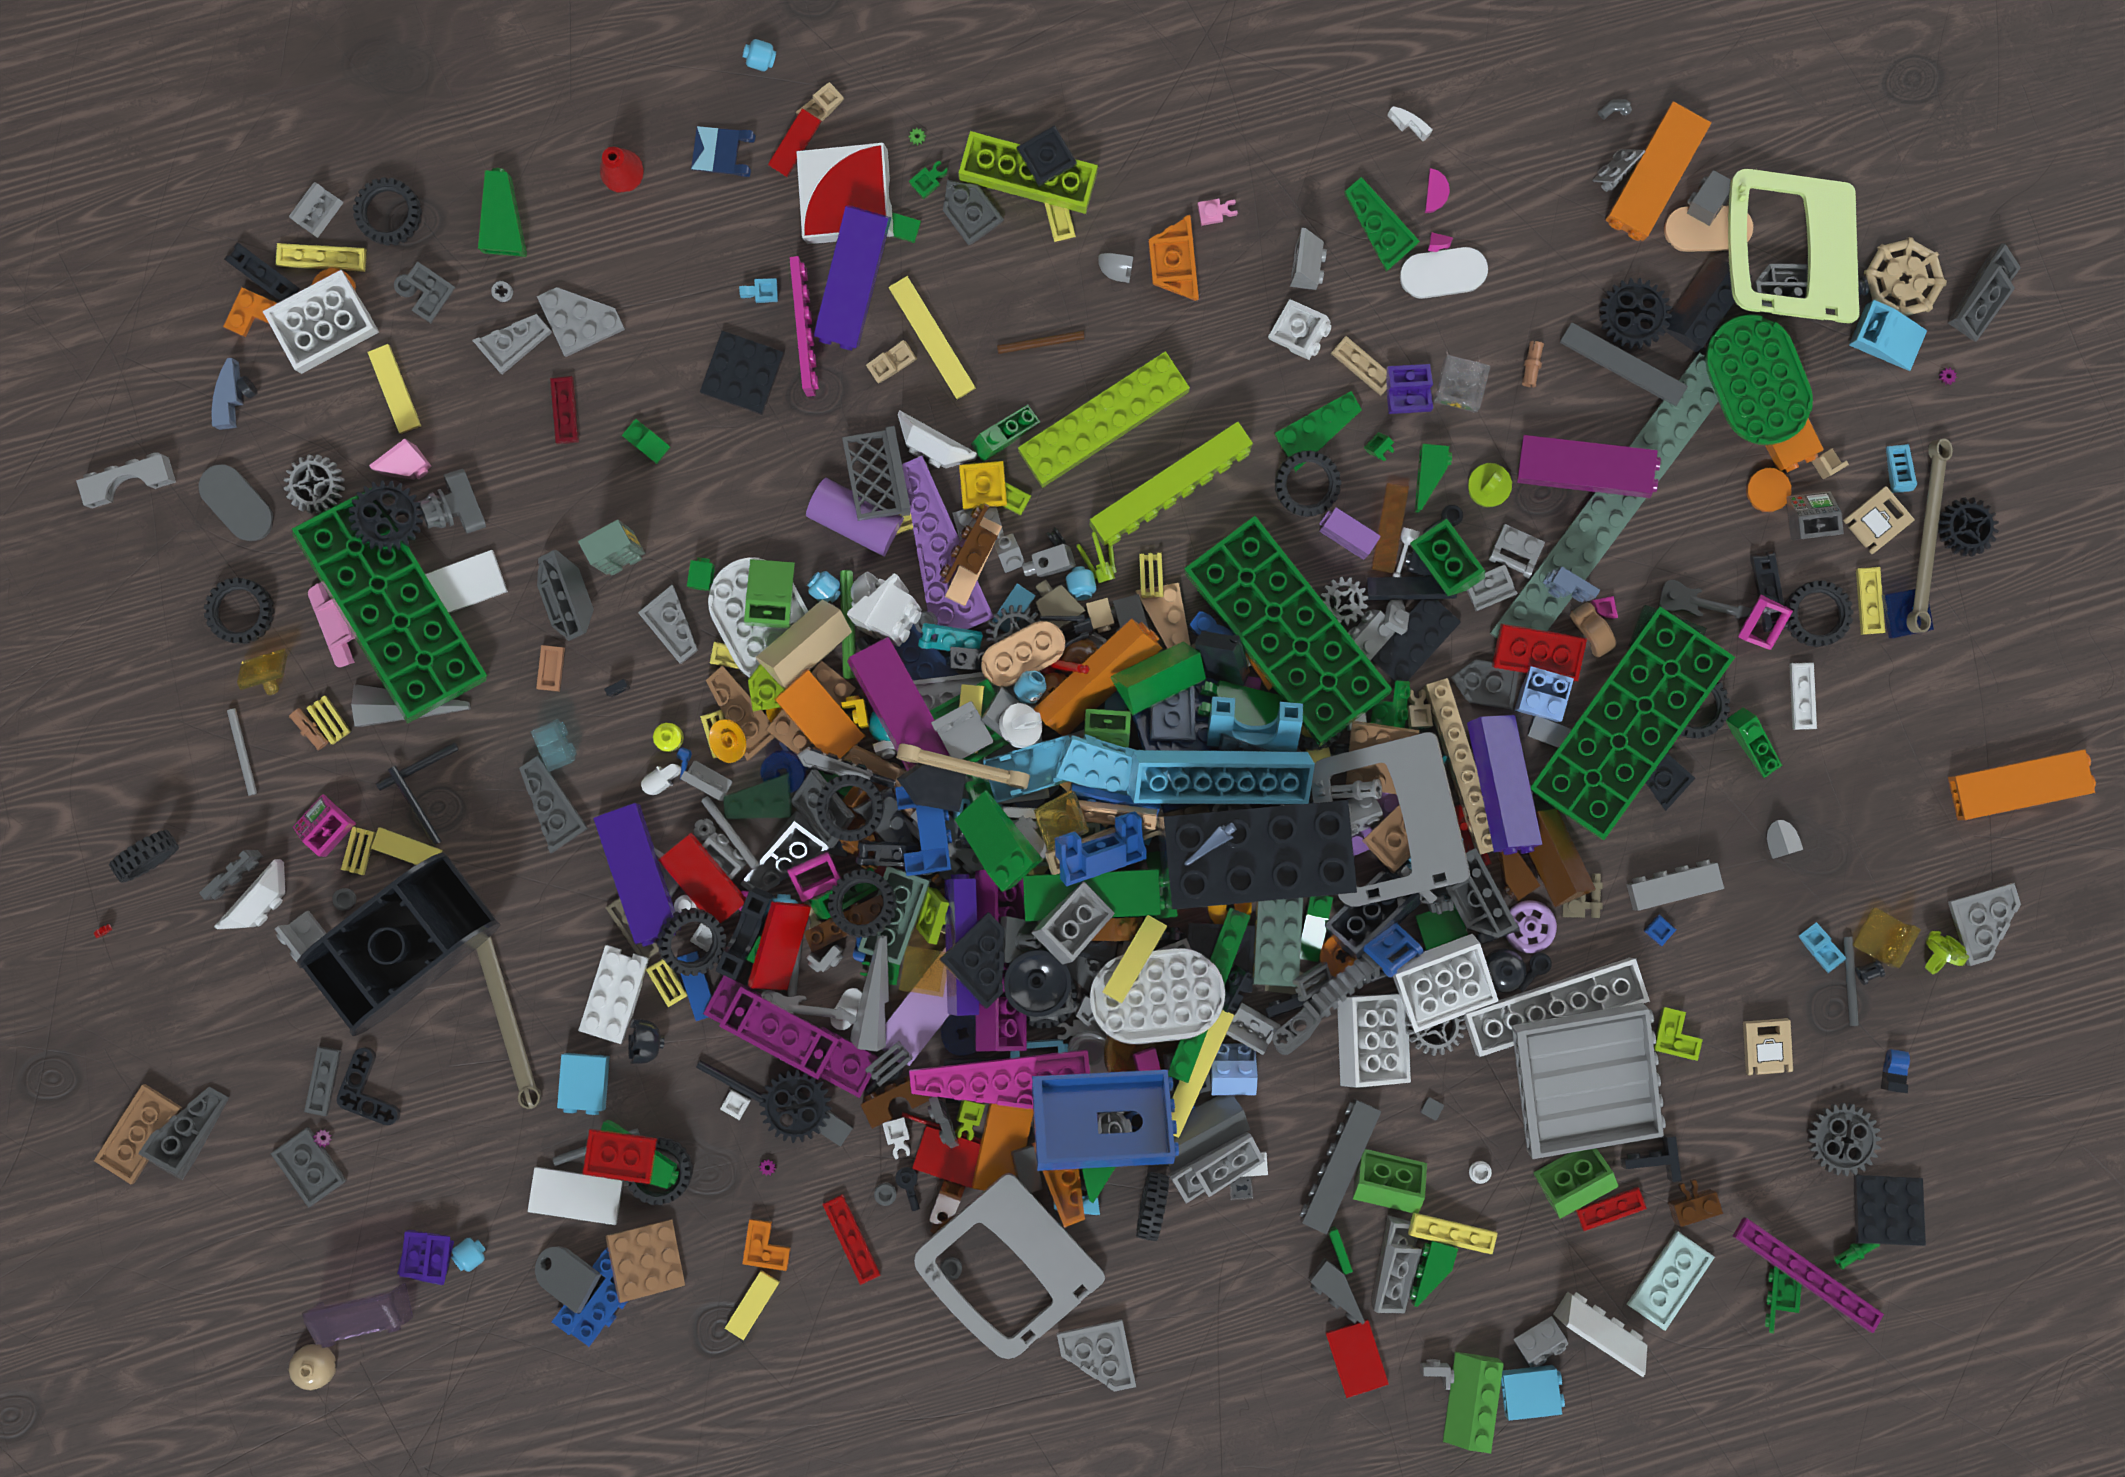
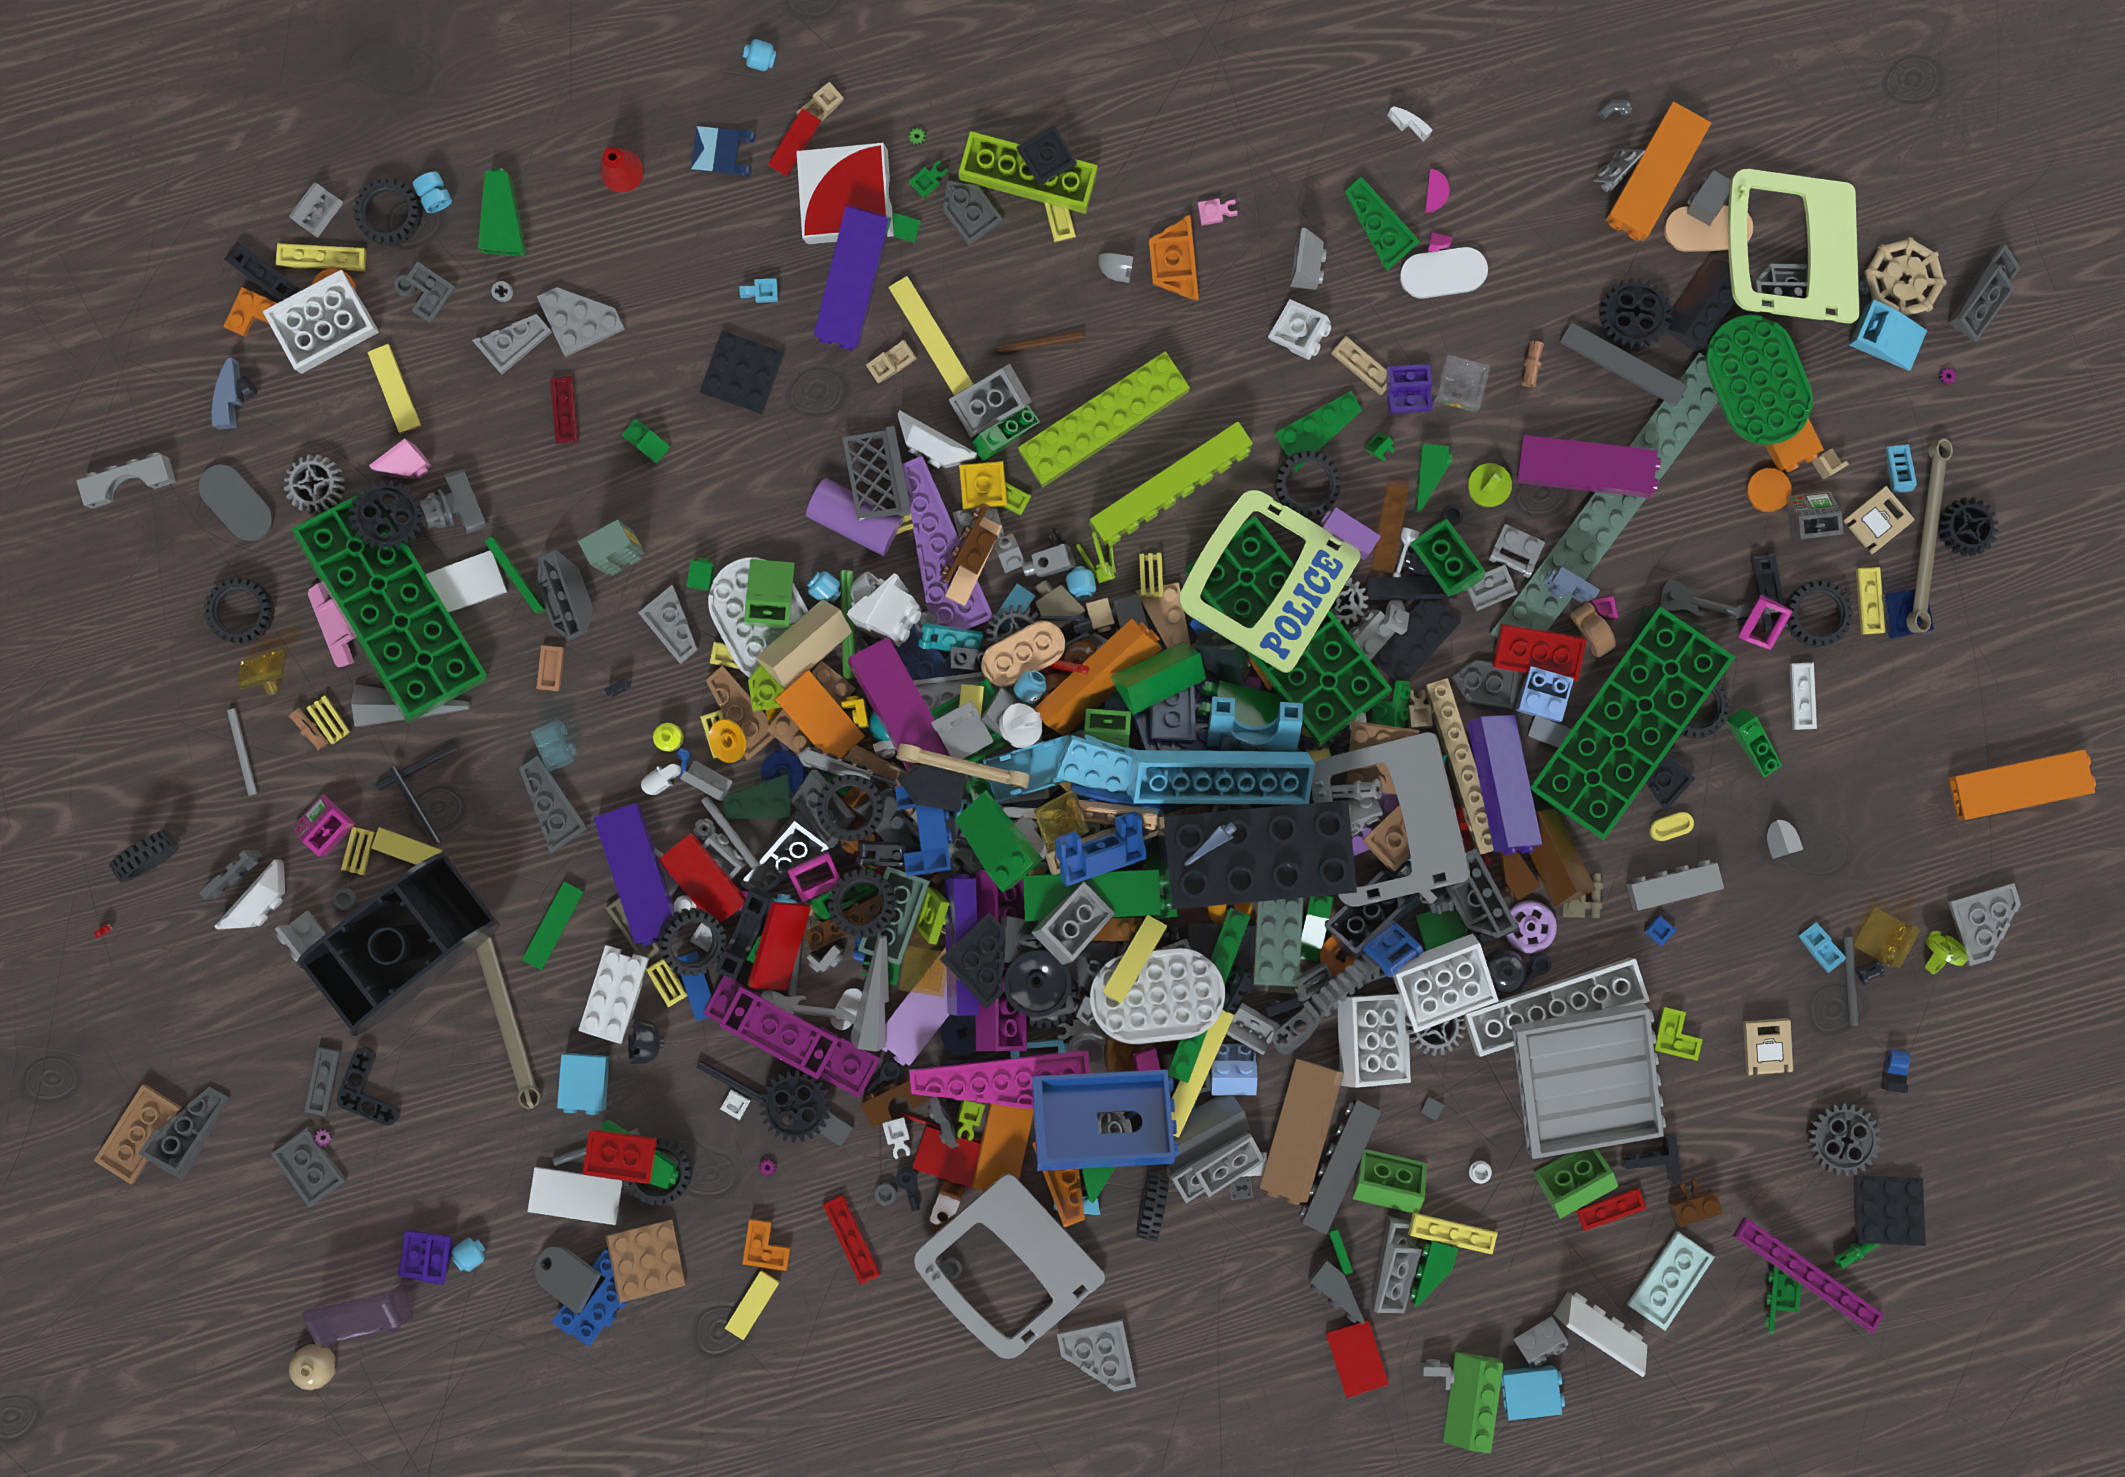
dark pink plate [790,256,819,397] -> none
dark grey tile [865,1041,913,1086] -> none
dark grey tile [1011,1145,1043,1193] -> none
none -> medium azure wheel [413,172,452,213]
none -> green tile [485,537,546,614]
none -> green tile [522,881,584,970]
none -> light grey slope [948,363,1032,437]
none -> yellowish green door [1179,490,1361,672]
none -> medium nougat brick [1260,1059,1344,1205]
none -> light yellow tile [1649,812,1694,841]

